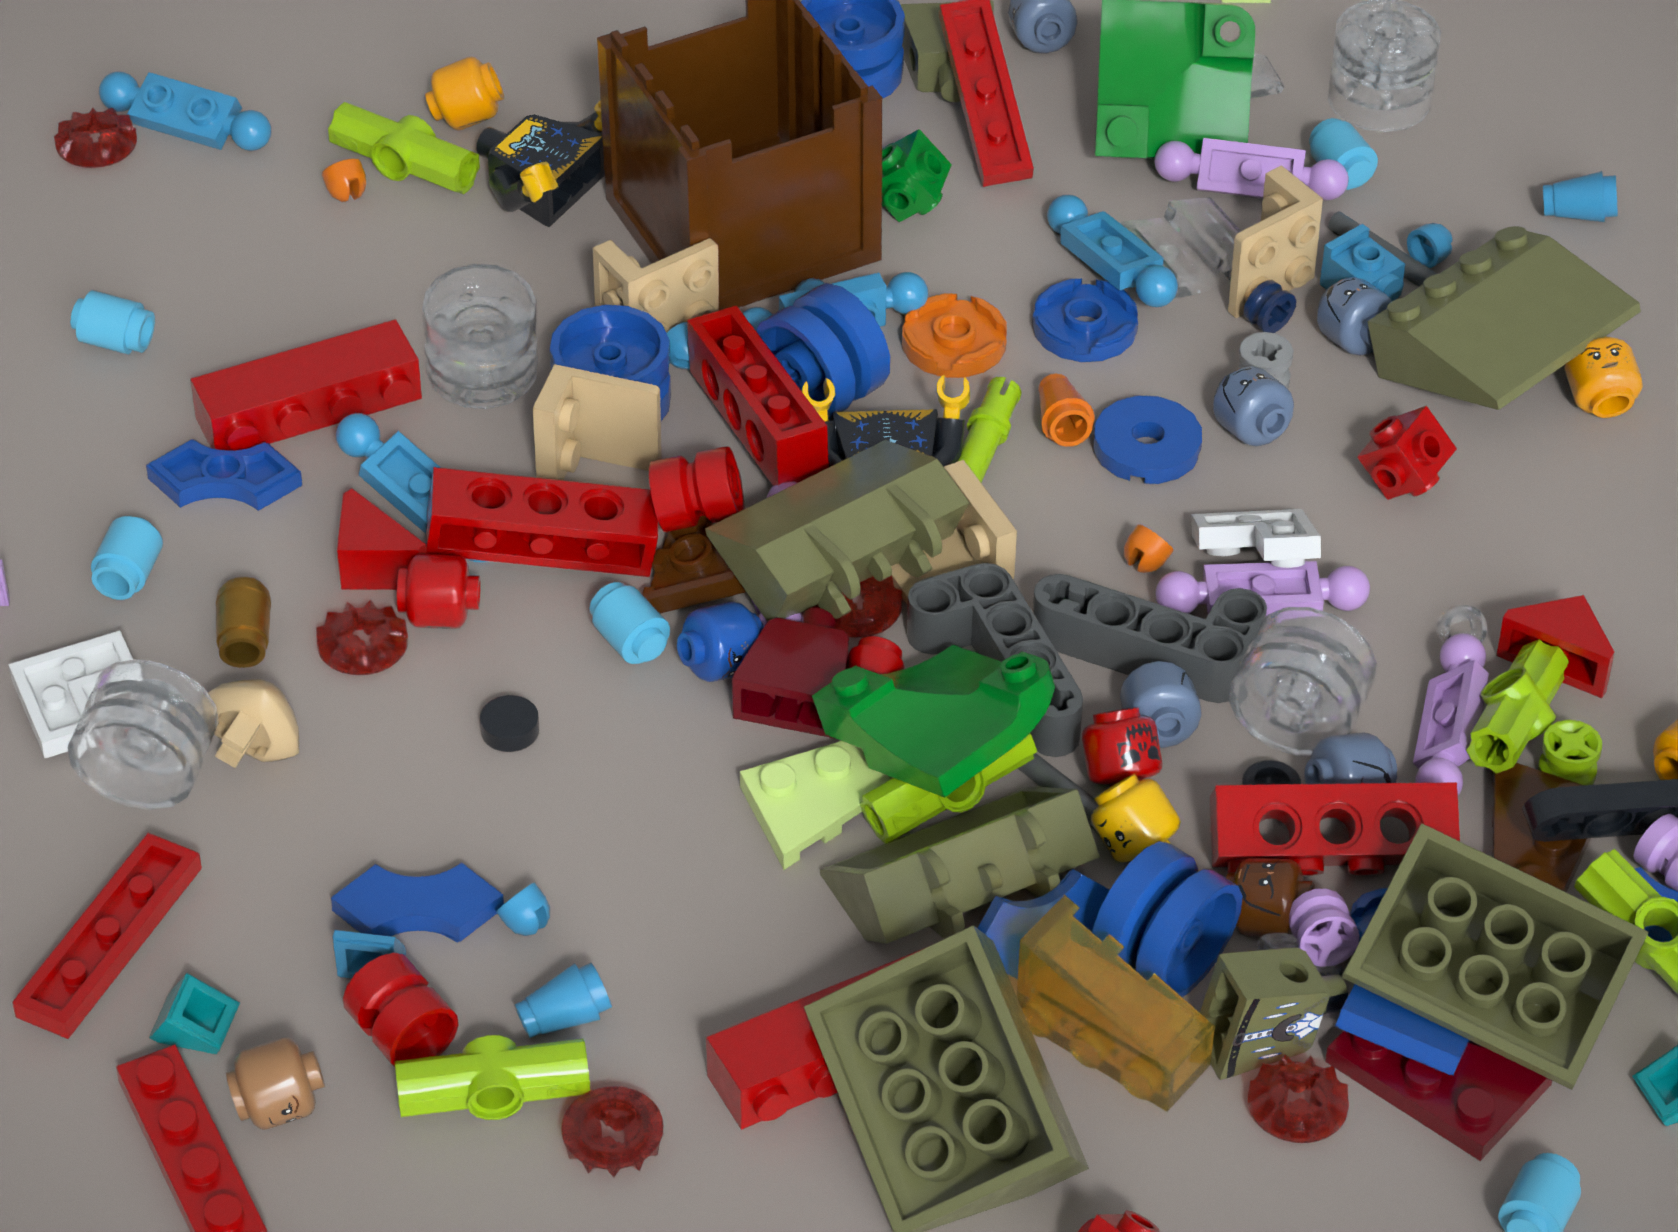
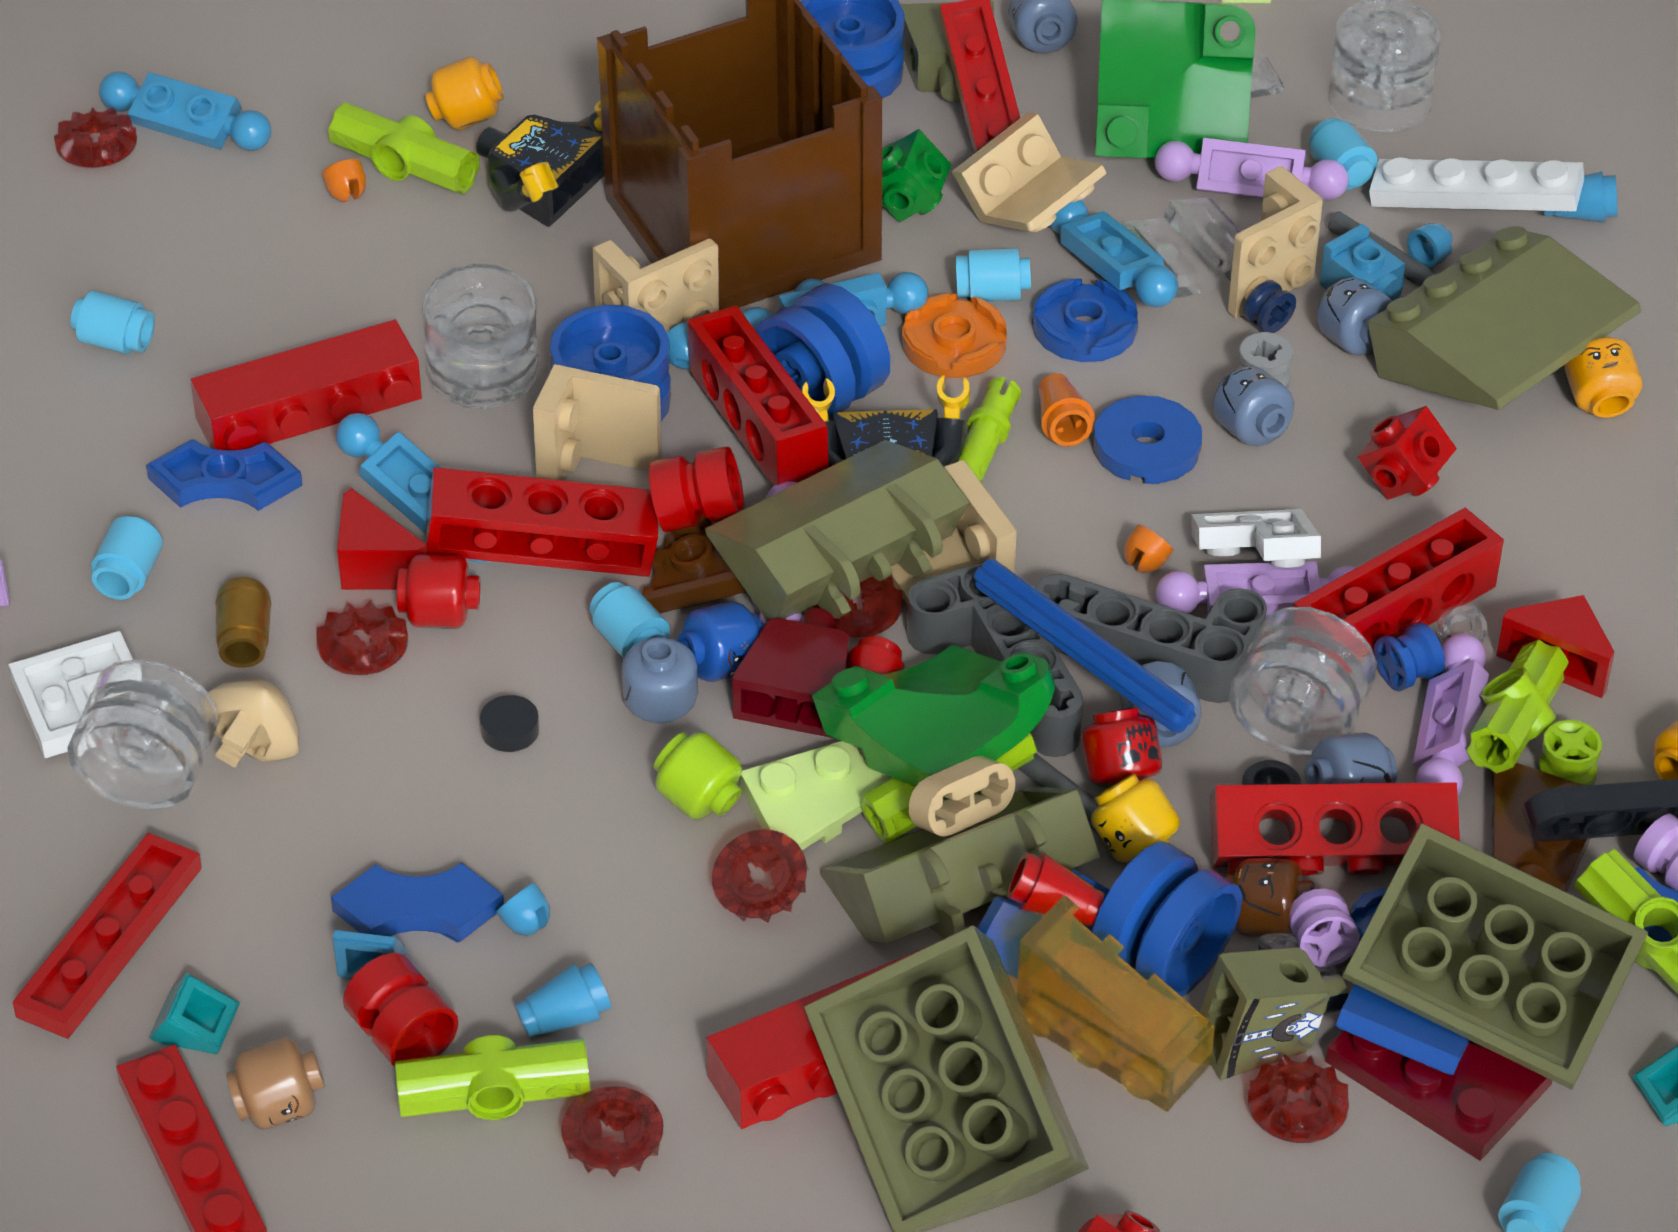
none -> sand blue head [622,637,698,724]
none -> lime head [653,732,743,820]
none -> clear red gear [712,829,809,923]
none -> tan beam [909,755,1015,837]
none -> tan bracket [951,112,1107,232]
none -> medium azure brick [956,248,1031,302]
none -> blue axle [973,559,1196,733]
none -> red cone [1007,852,1104,926]
none -> red brick [1288,507,1504,684]
none -> white plate [1369,157,1584,211]
none -> blue wheel [1374,622,1445,692]

